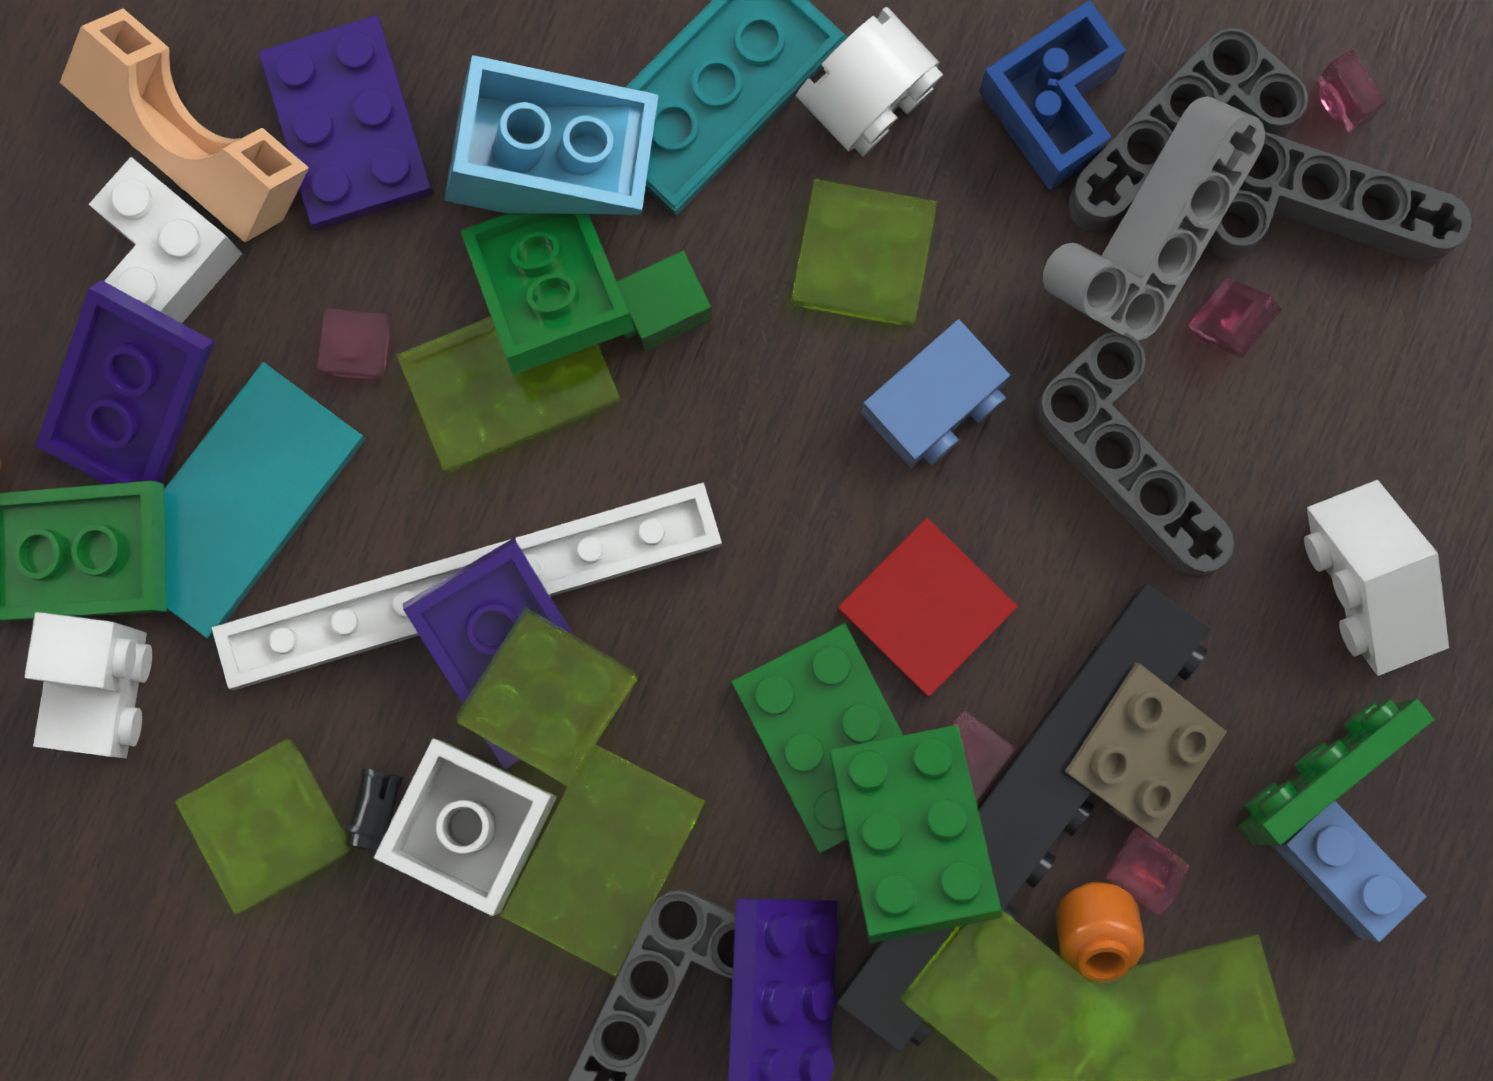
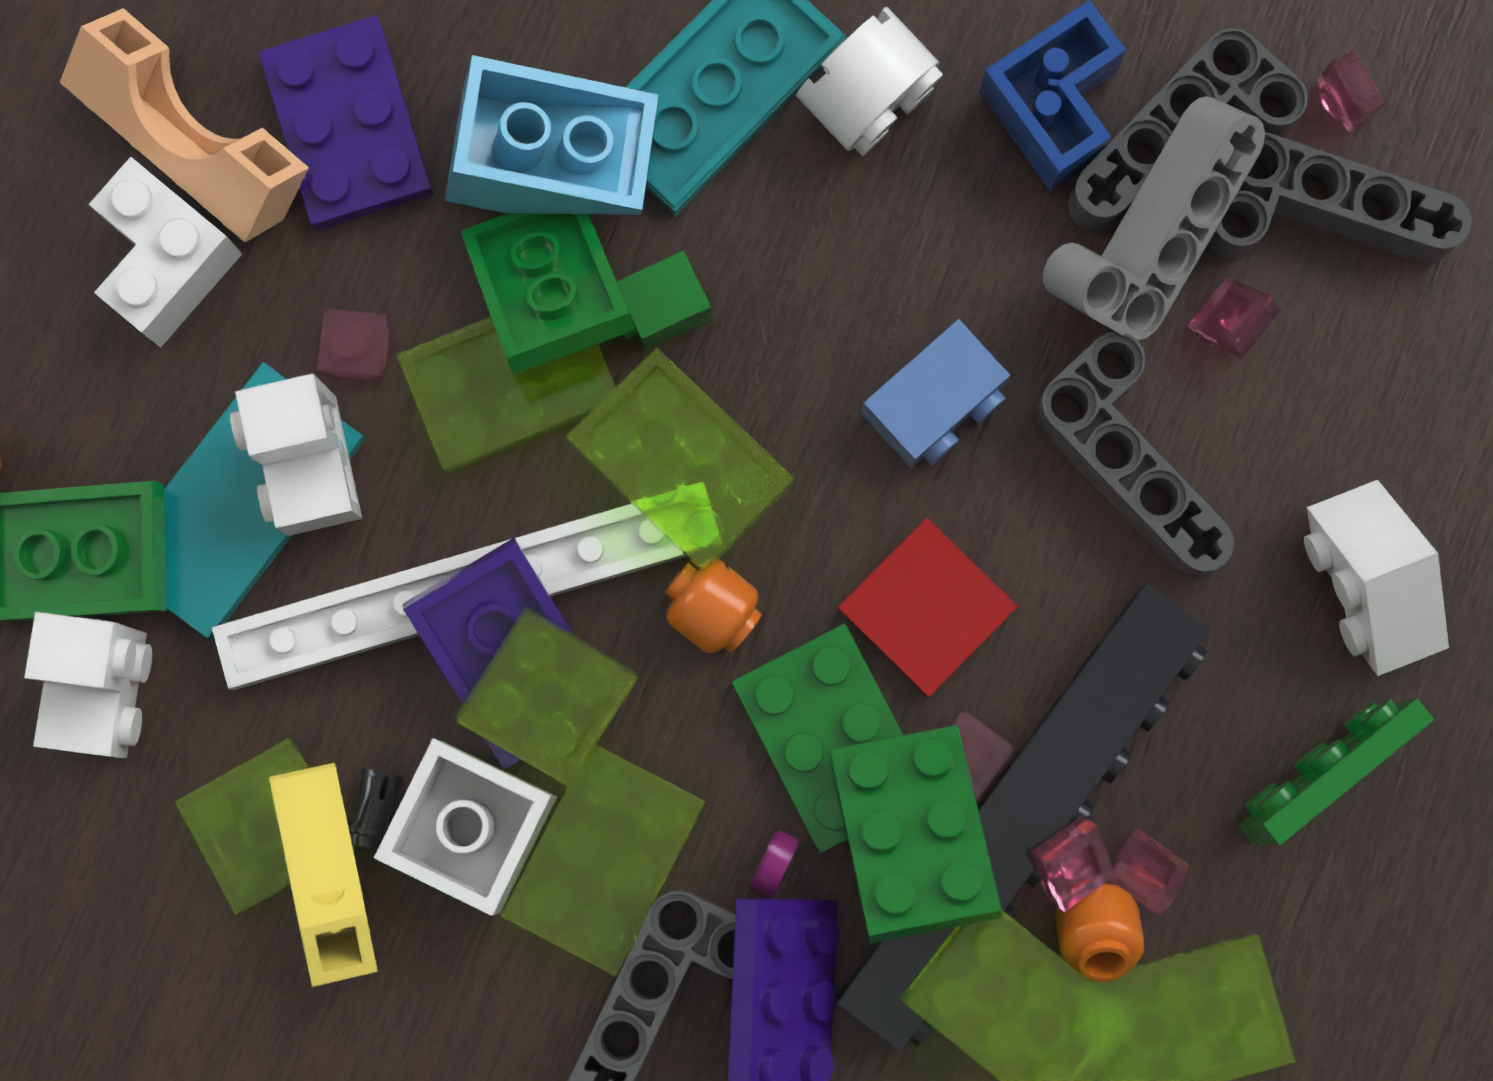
dark purple plate [35,280,215,484] -> none
clear neon green plate [791,179,937,327] -> none
dark tan hinge [1065,662,1227,839] -> none
medium blue brick [1272,801,1427,942] -> none
none -> white brick [230,374,362,536]
none -> light yellow slope [269,763,378,987]
none -> clear neon green plate [566,348,795,572]
none -> orange head [664,559,762,654]
none -> magenta tile [750,830,800,898]
none -> clear pink plate [1031,816,1115,912]

